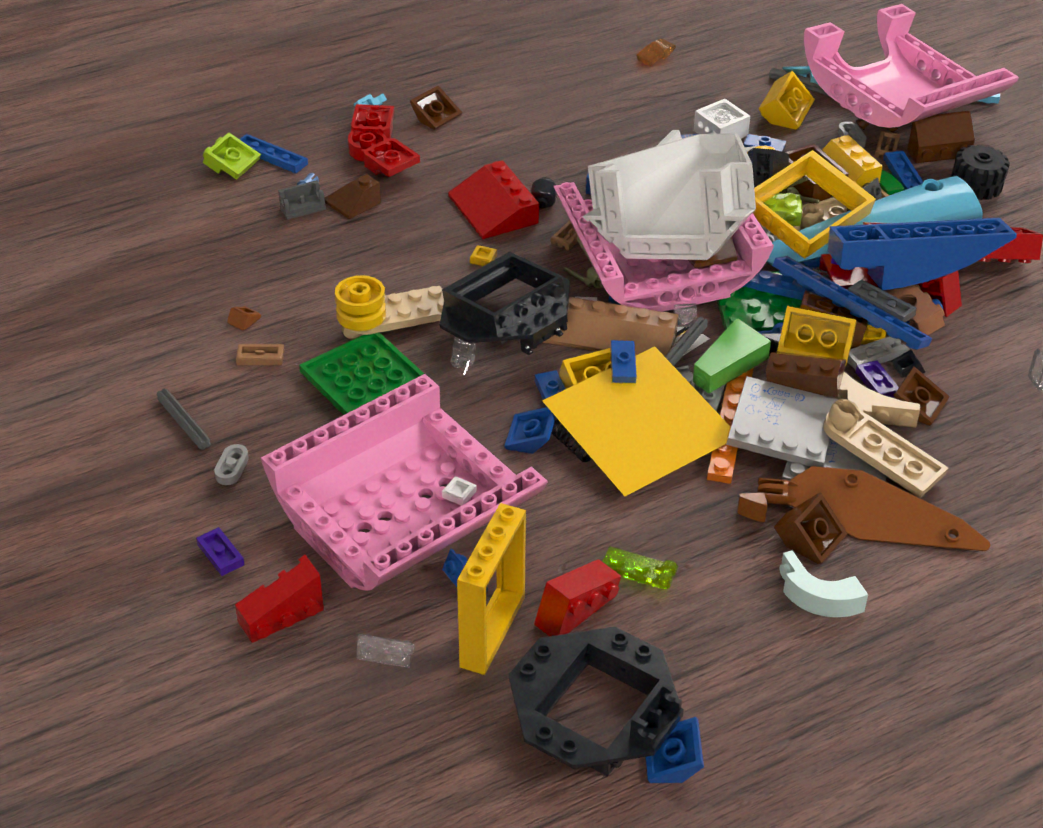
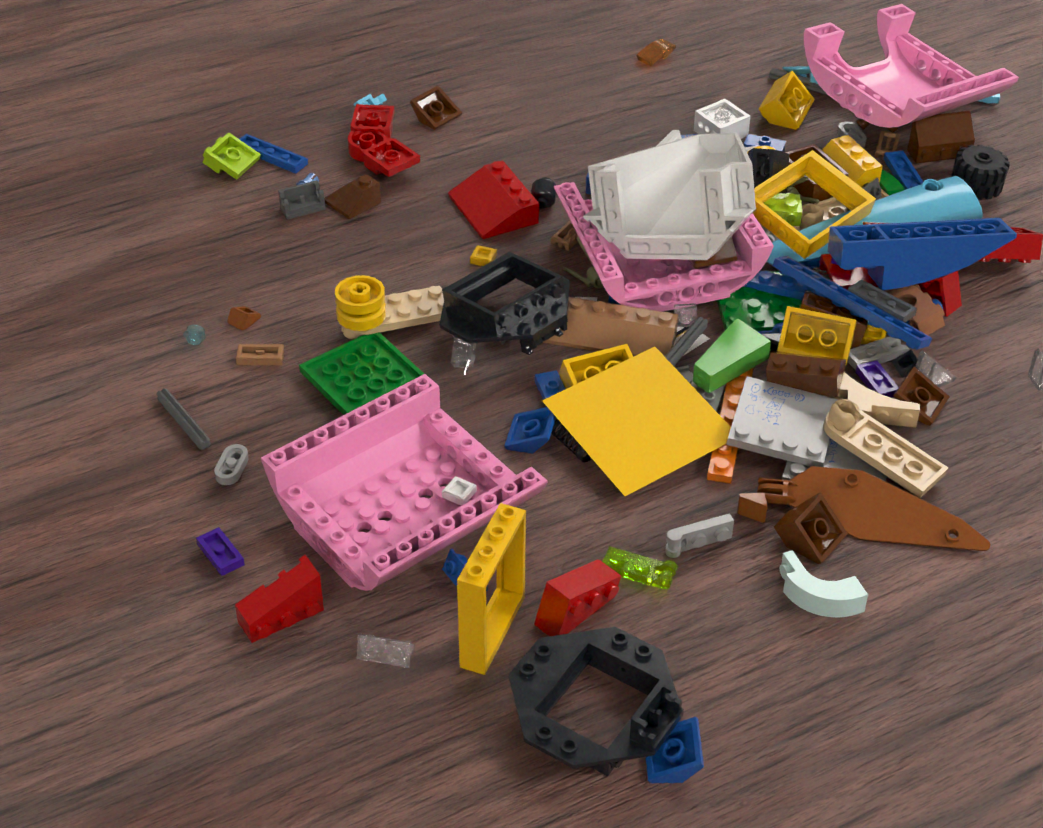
blue plate [610,340,637,383] -> none
none -> clear light blue plate [183,325,206,345]
none -> light grey plate [665,513,734,558]
none -> clear slope [916,350,957,387]

